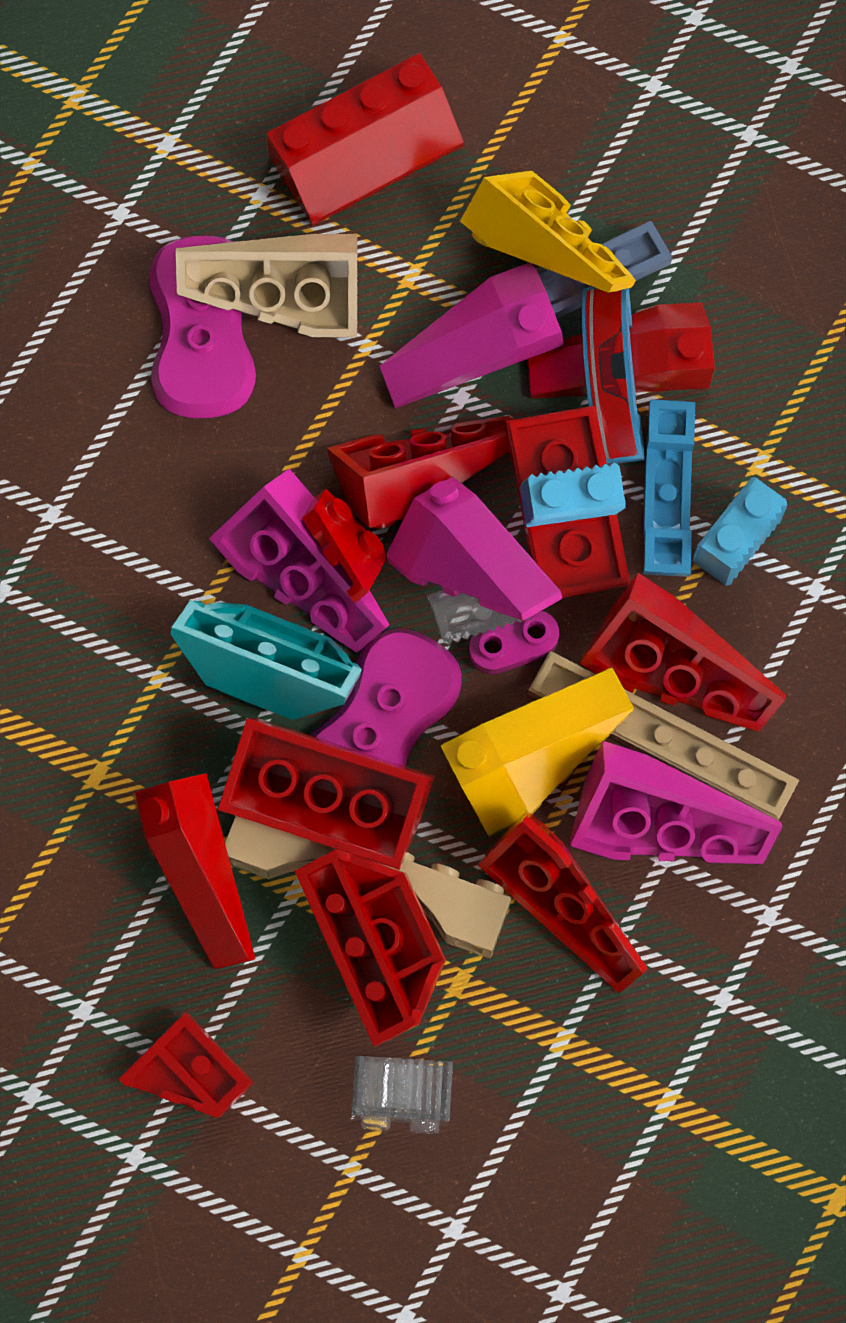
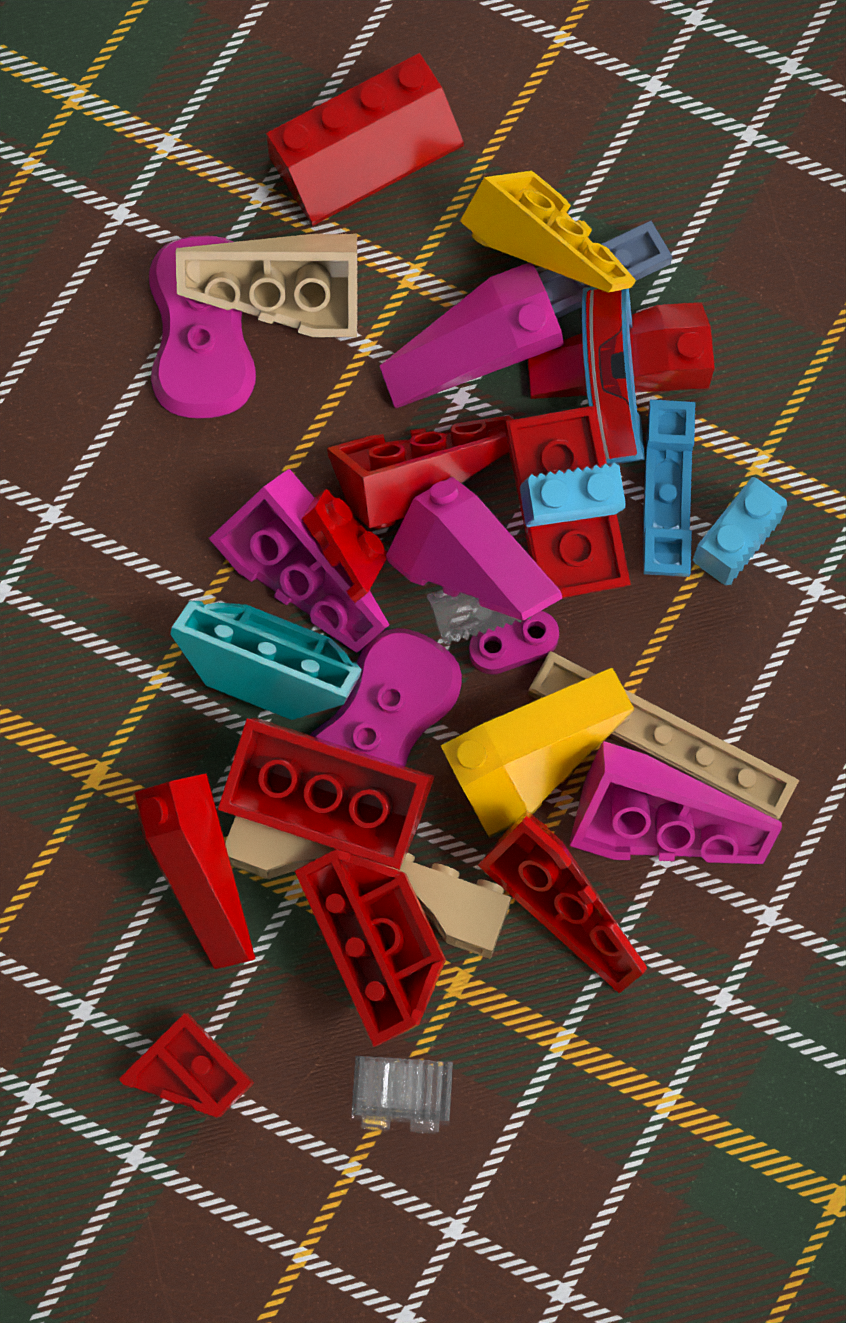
red wedge [579,573,786,732] -> none

